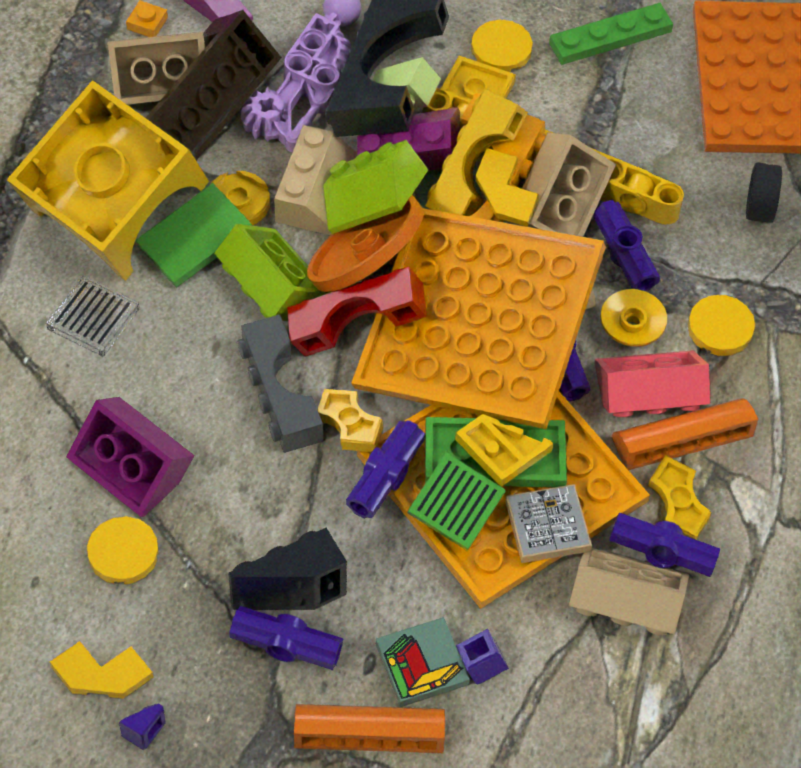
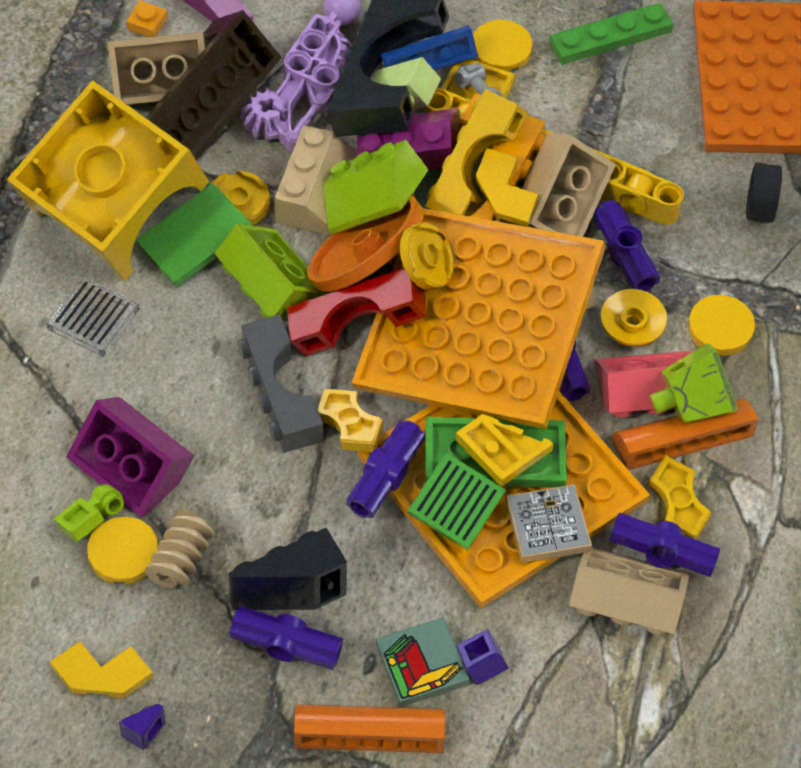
none -> lime plate [53,485,124,542]
none -> tan piece [145,509,215,589]
none -> blue tile [380,25,478,71]
none -> yellow tile [400,222,454,290]
none -> light grey bar [455,63,503,97]
none -> lime torso [649,343,738,422]

